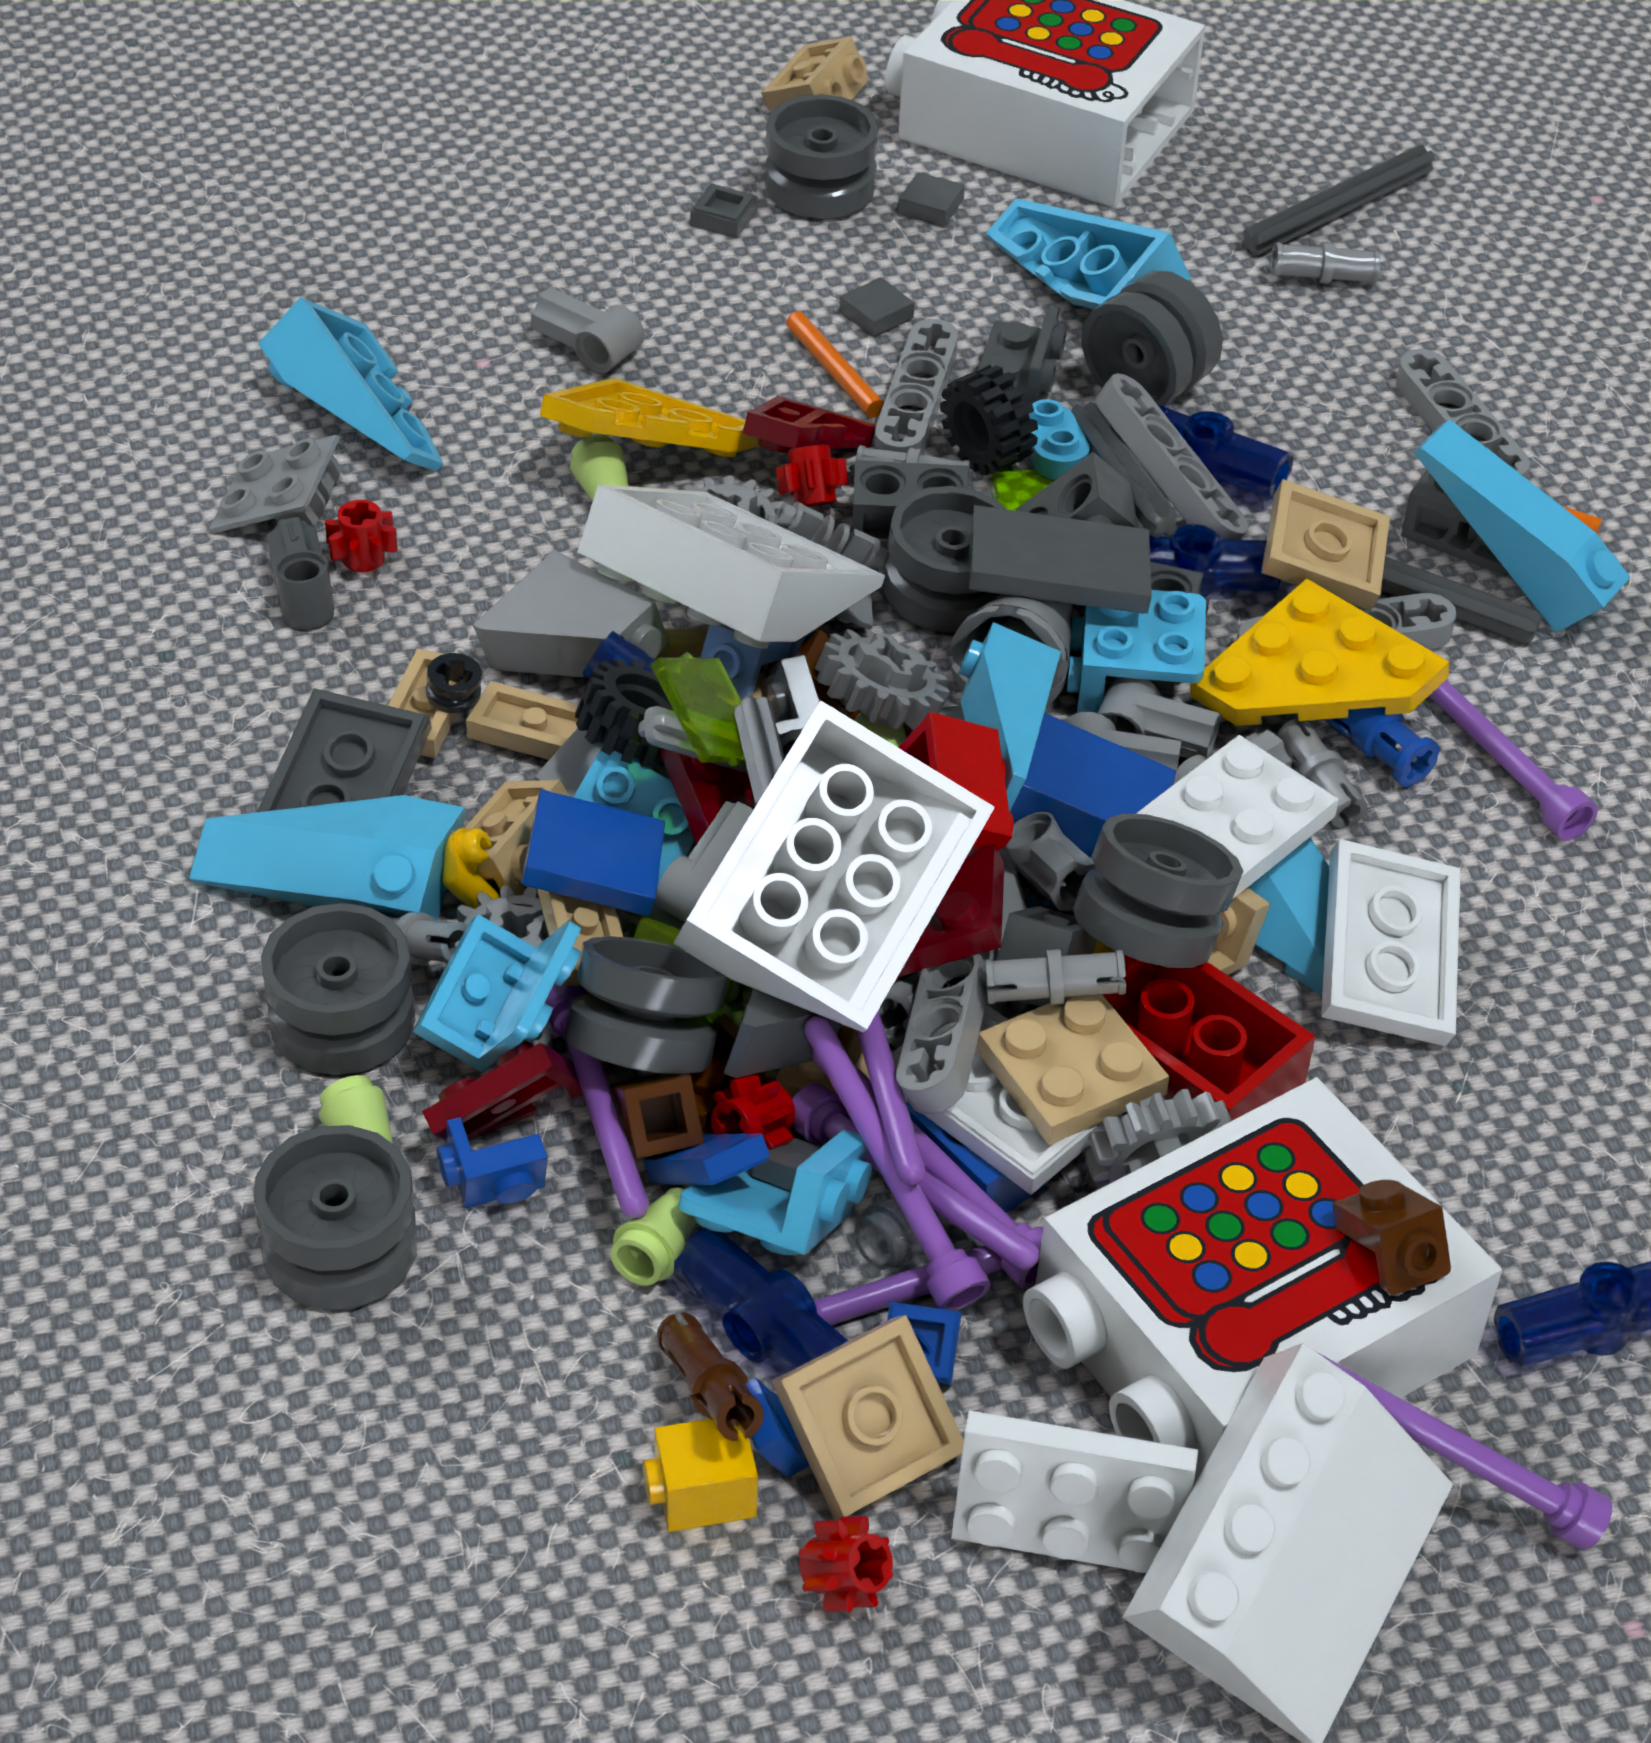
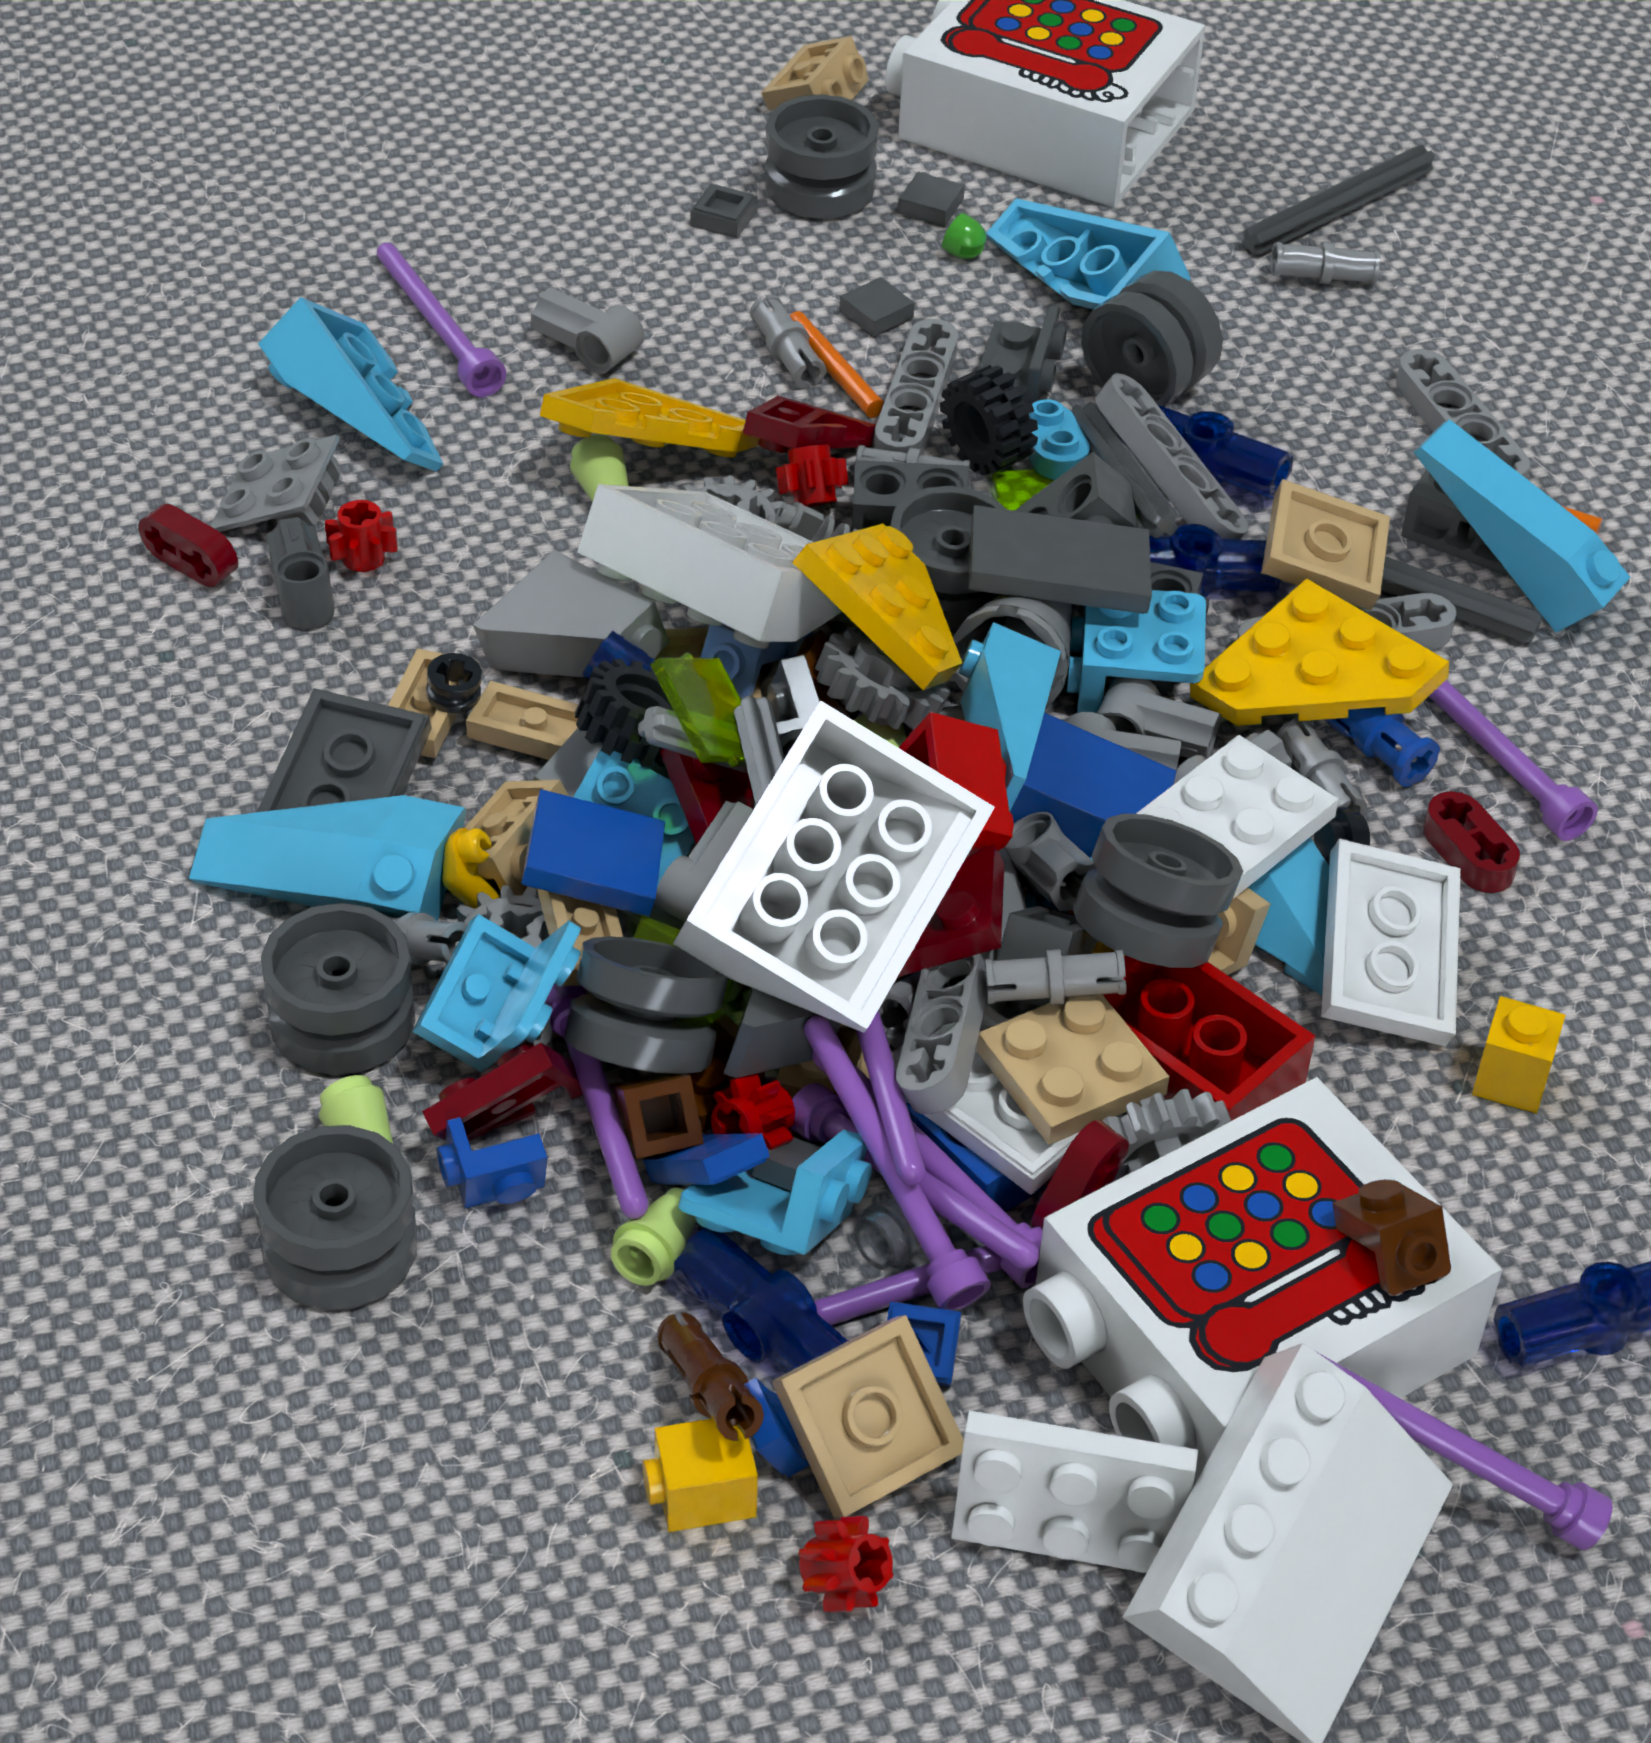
none -> dark red beam [138,503,239,587]
none -> medium lavender piece [376,242,506,397]
none -> light grey pin [750,294,826,389]
none -> yellow plate [792,524,962,690]
none -> bright green hinge [942,213,986,260]
none -> dark red beam [1031,1120,1129,1229]
none -> black plate [1314,806,1370,865]
none -> dark red beam [1423,791,1520,893]
none -> yellow brick [1472,996,1566,1114]

